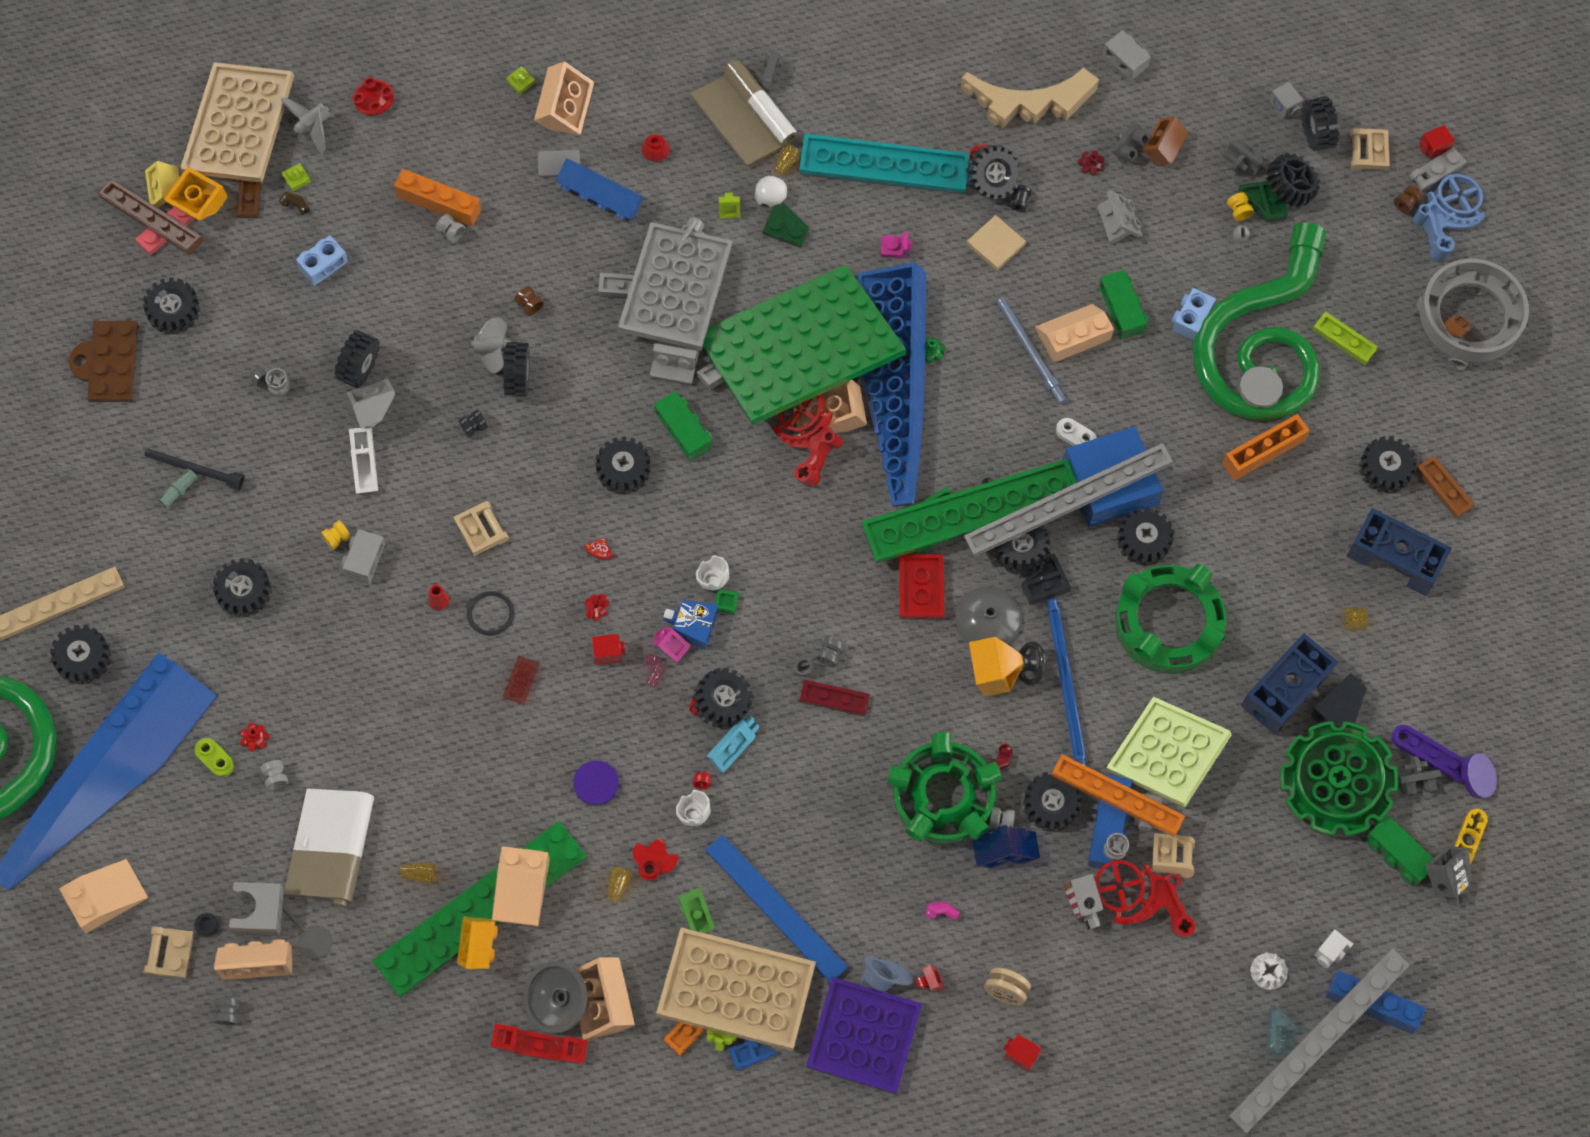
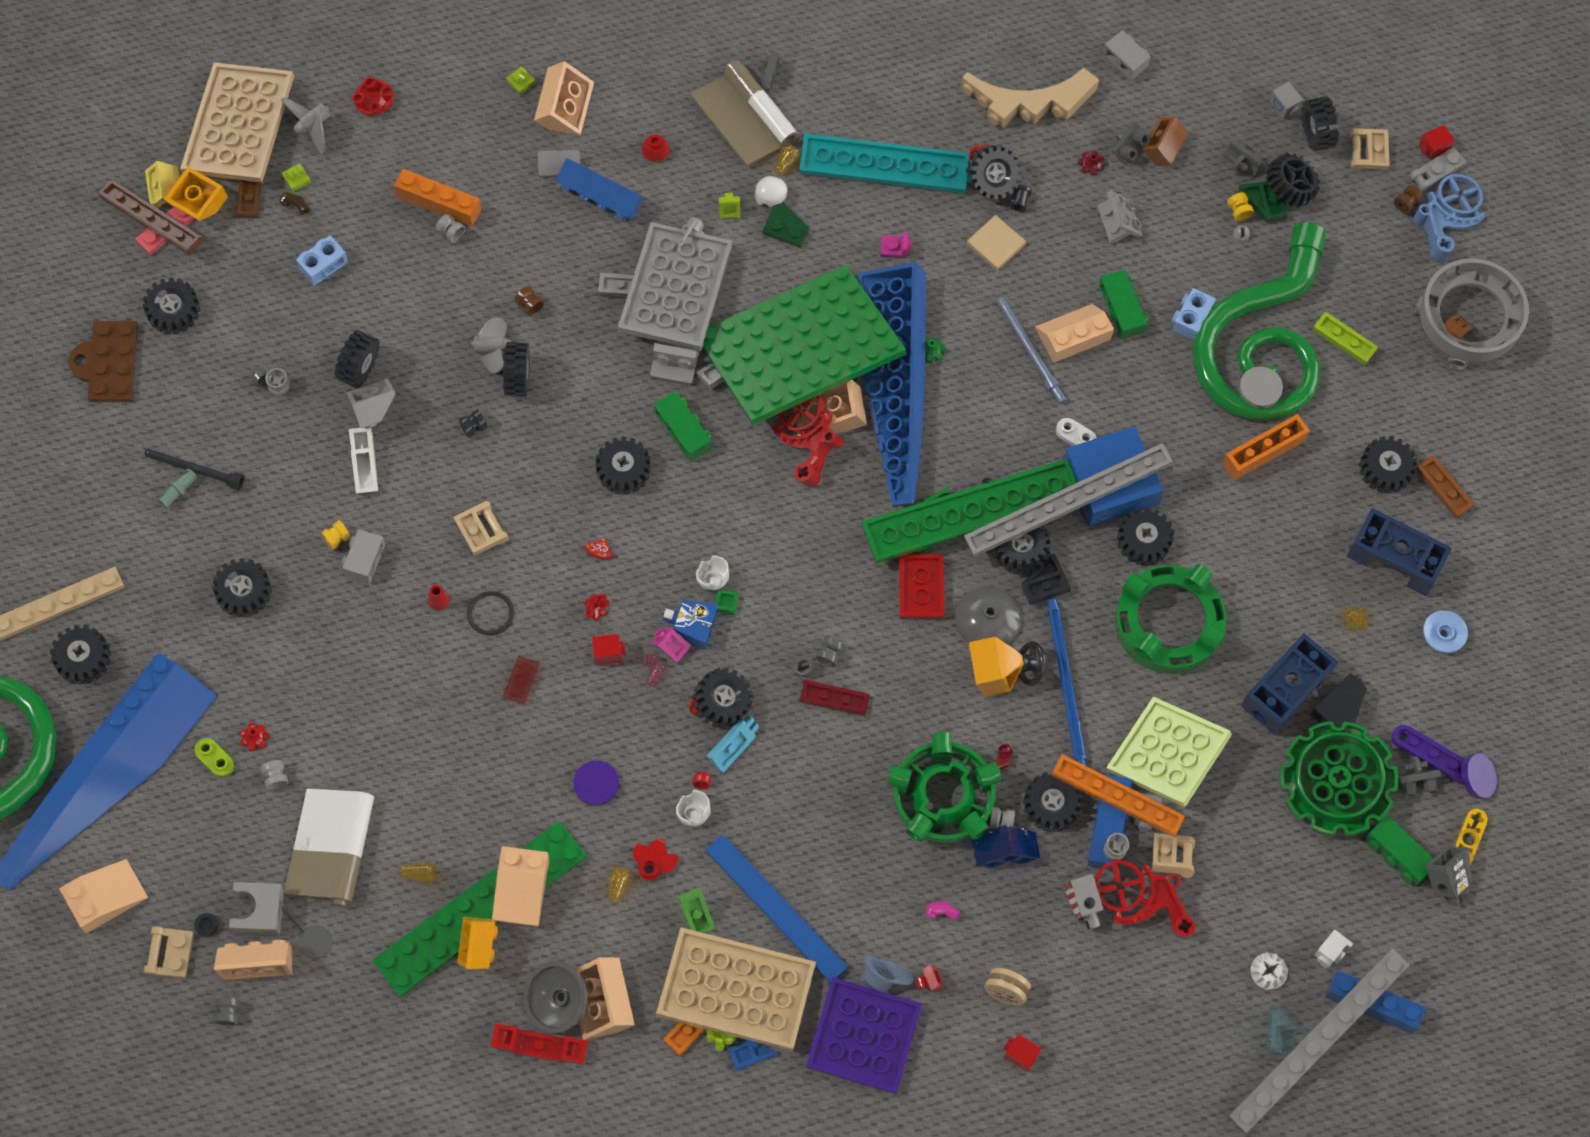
none -> light blue dish [1423,610,1468,653]

